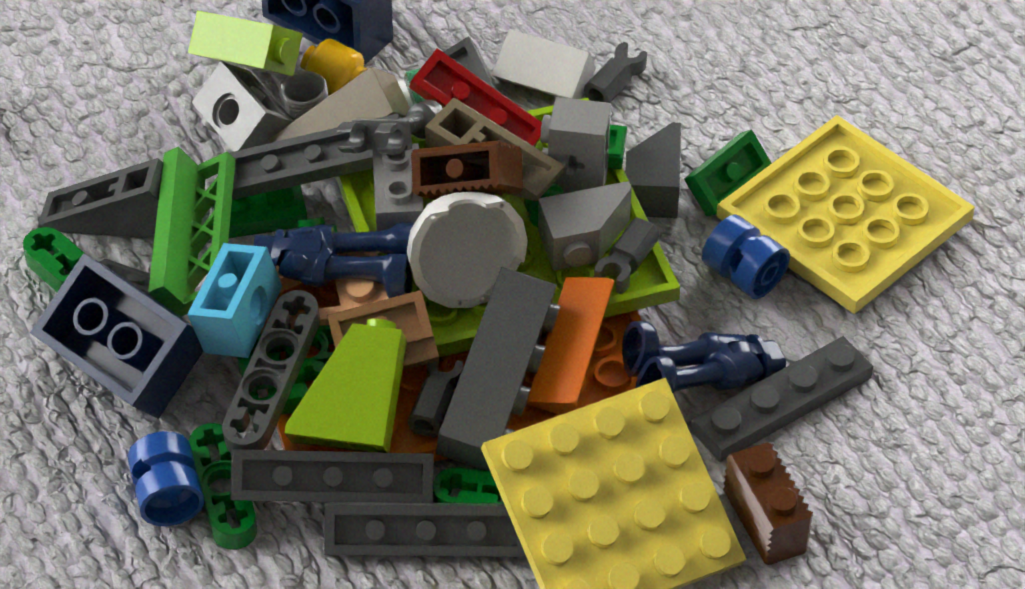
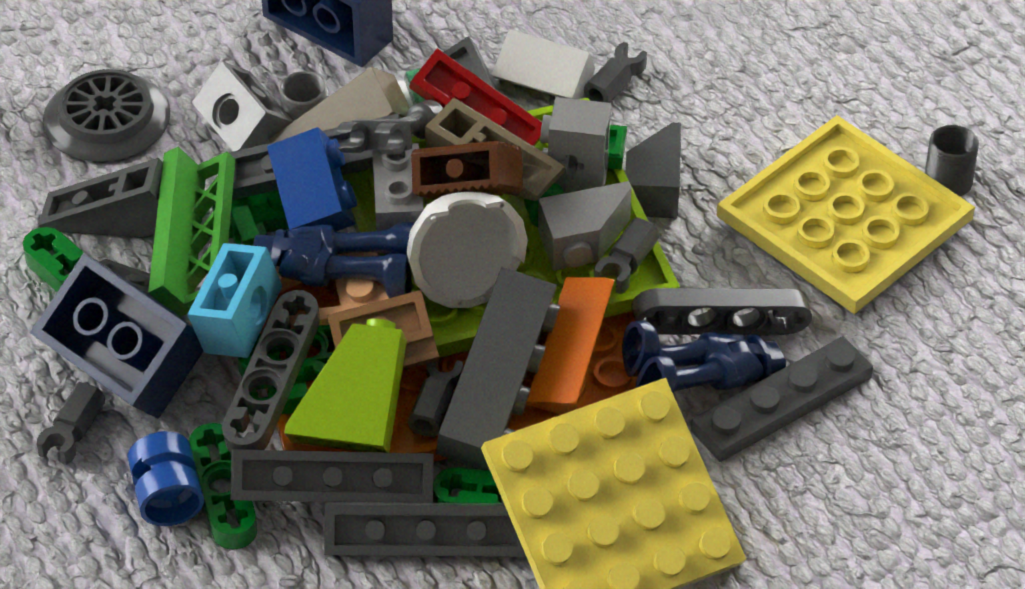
slope [188,10,303,76] -> none
yellow head [300,39,367,96] -> none
green plate [684,129,772,217] -> none
blue wheel [702,214,790,299] -> none
reddish brown brick [723,442,813,565] -> none
none -> dark grey bar [37,382,105,465]
none -> dark grey piece [43,69,170,162]
none -> green plate [231,205,267,246]
none -> blue brick [267,127,357,232]
none -> dark grey beam [631,288,812,335]
none -> dark grey piece [925,125,979,196]

